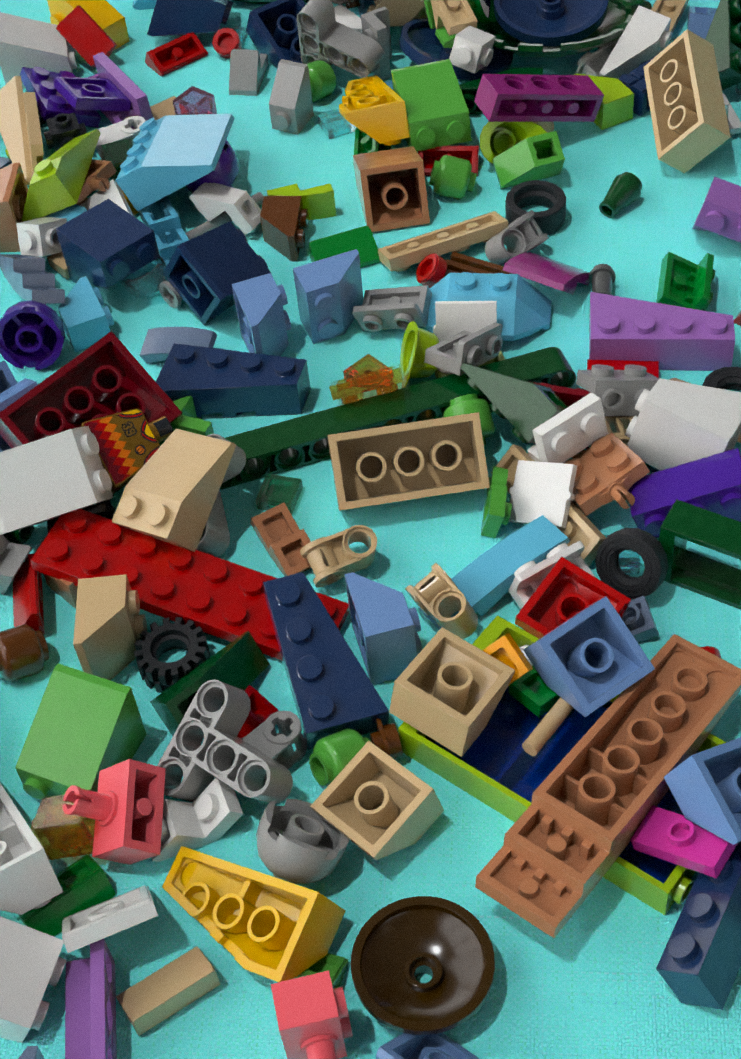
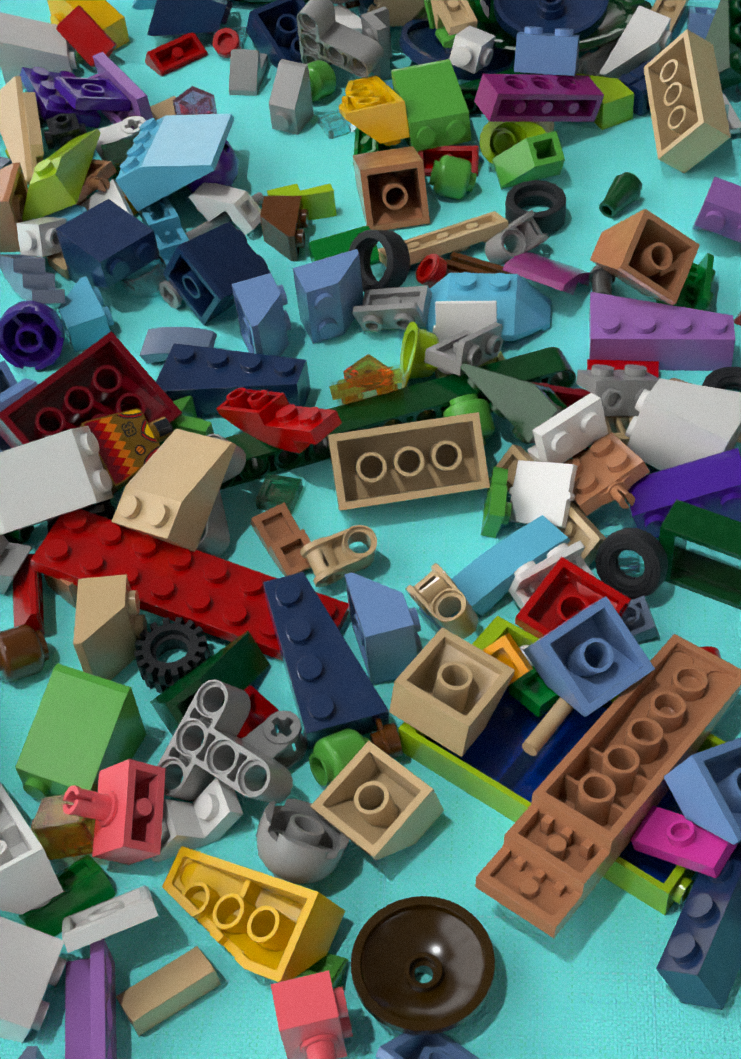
none -> red slope [216,388,342,454]
none -> black tyre [349,230,410,292]
none -> medium blue slope [514,26,580,76]
none -> nougat slope [590,209,700,305]

